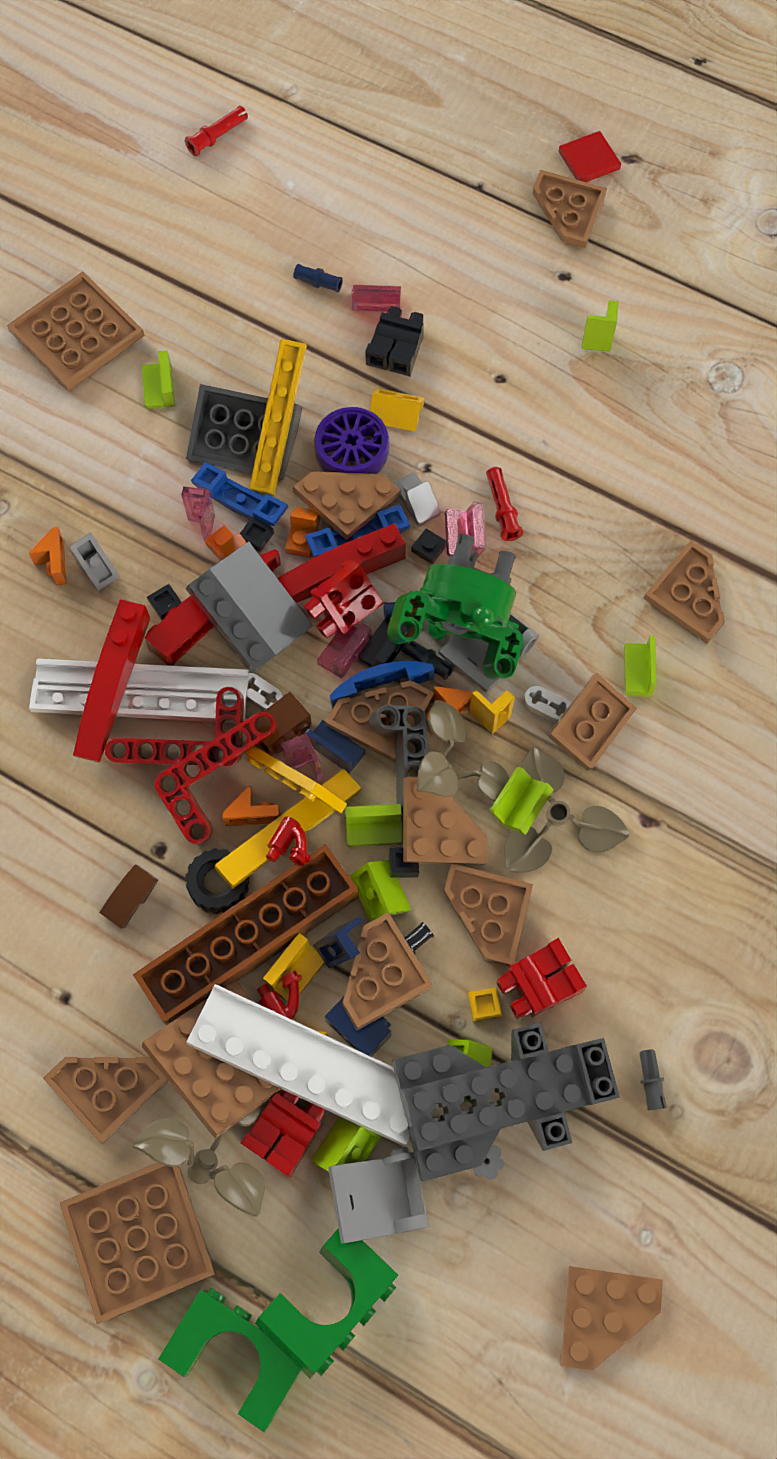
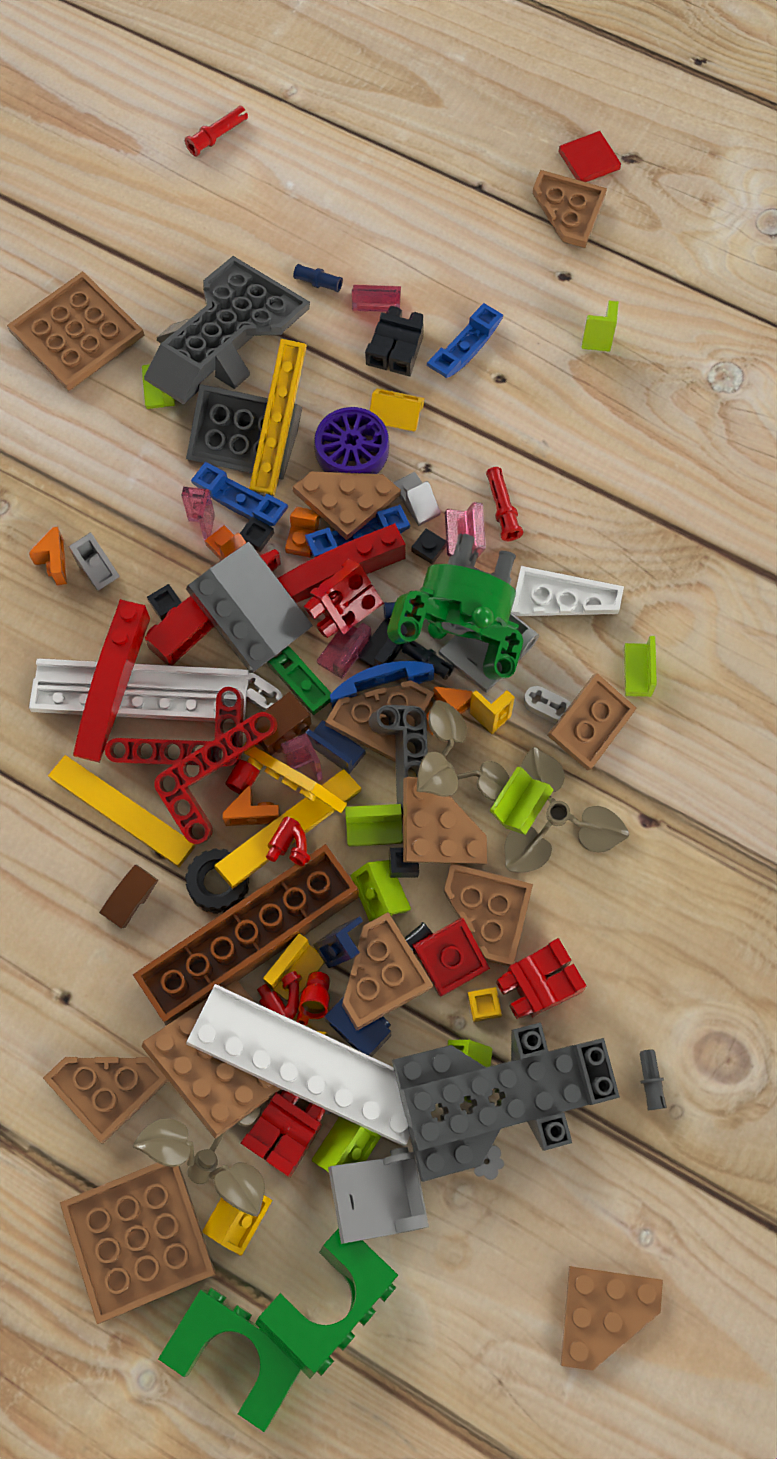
medium nougat plate [643,541,725,644] -> none
none -> yellow tile [48,755,196,868]
none -> dark grey piece [144,256,310,404]
none -> yellow panel [202,1195,273,1256]
none -> red beam [225,760,260,794]
none -> green plate [267,646,331,715]
none -> red piece [296,971,330,1026]
none -> red tile [412,917,490,997]
none -> blue slope [427,303,503,378]
none -> white wing [511,566,624,616]

